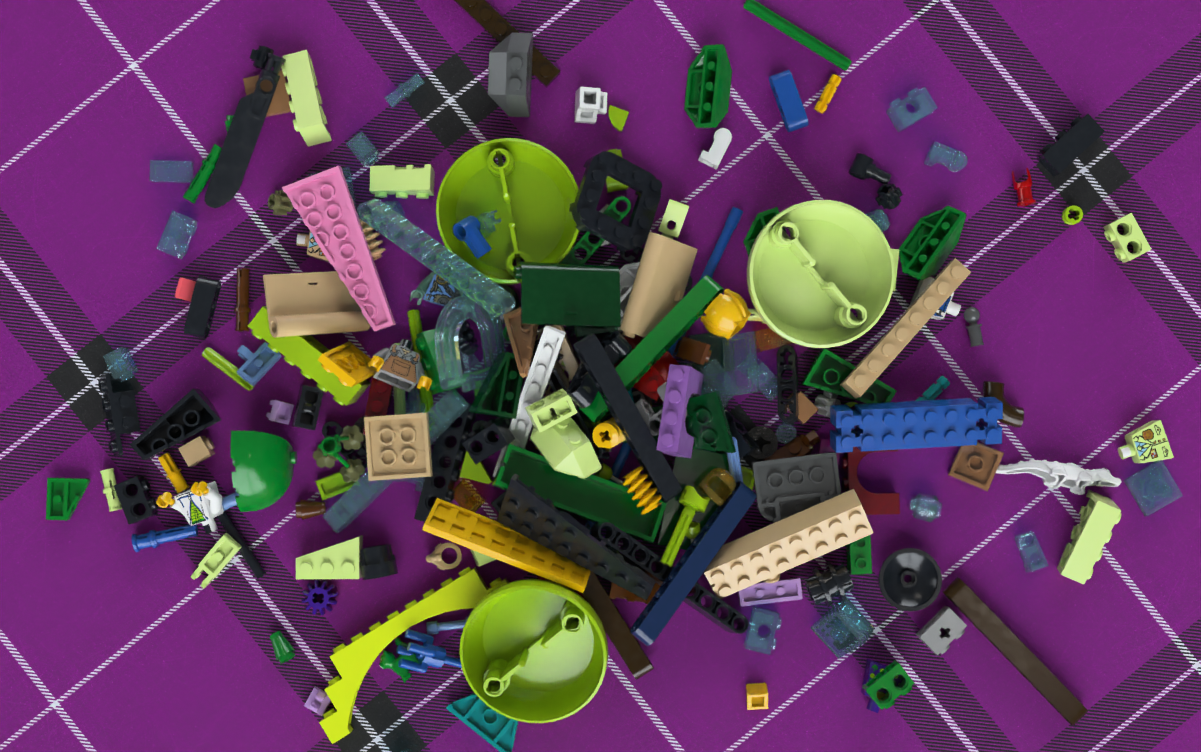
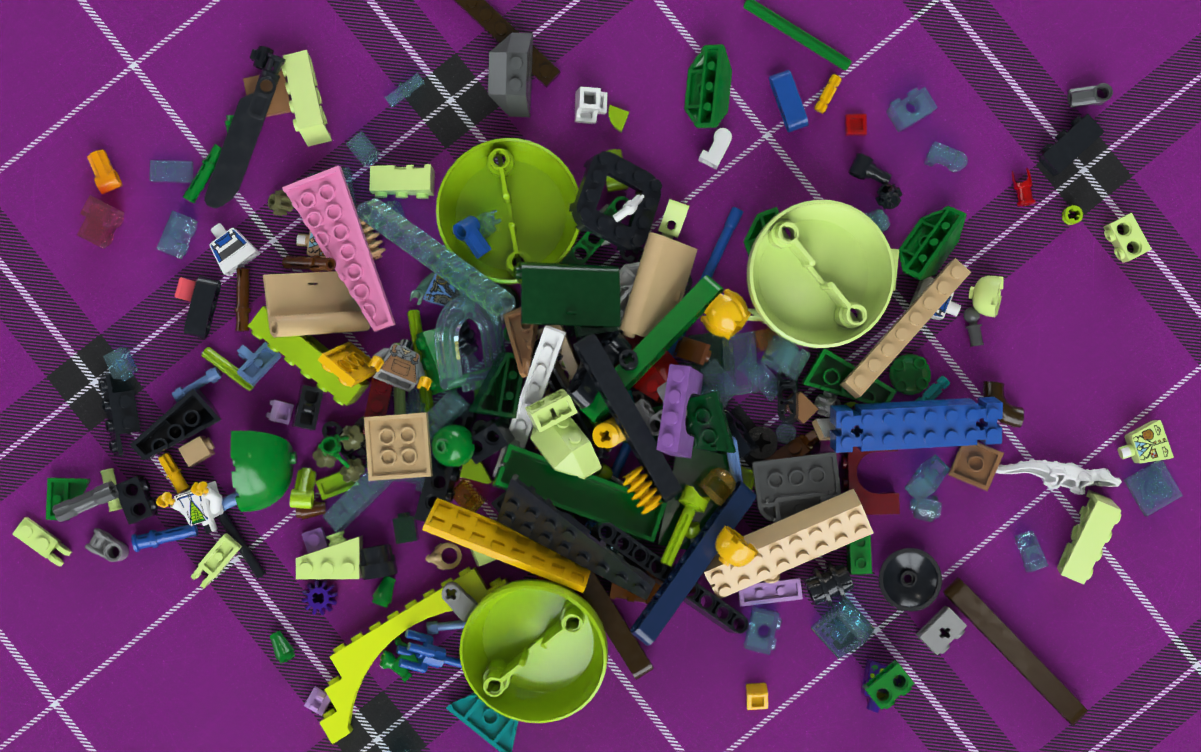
none -> yellowish green hinge [13,517,72,566]
none -> dark grey axle [53,481,119,522]
none -> clear pink brick [77,195,124,249]
none -> light grey piece [85,528,129,562]
none -> light orange piece [87,150,122,194]
none -> medium blue bar [172,367,222,402]
none -> white torso [209,223,261,276]
none -> reddish brown pin [282,255,336,272]
none -> lime piece [290,468,316,509]
none -> medium lavender plate [302,527,329,553]
none -> yellowish green bush [326,531,347,546]
none -> green cone [372,576,396,608]
none -> clear green brick [392,512,419,544]
none -> green cylinder [431,425,475,467]
none -> light grey piece [441,582,478,622]
none -> white piece [612,194,644,222]
none -> black bush [619,349,639,371]
none -> yellow cylinder [715,526,759,567]
none -> clear light blue brick [761,335,811,381]
none -> white tile [812,418,835,440]
none -> red tile [845,114,867,136]
none -> green dish [889,354,931,395]
none -> clear light blue brick [904,454,950,503]
none -> yellowish green cylinder [969,276,1004,318]
none -> dark grey piece [1067,83,1113,108]

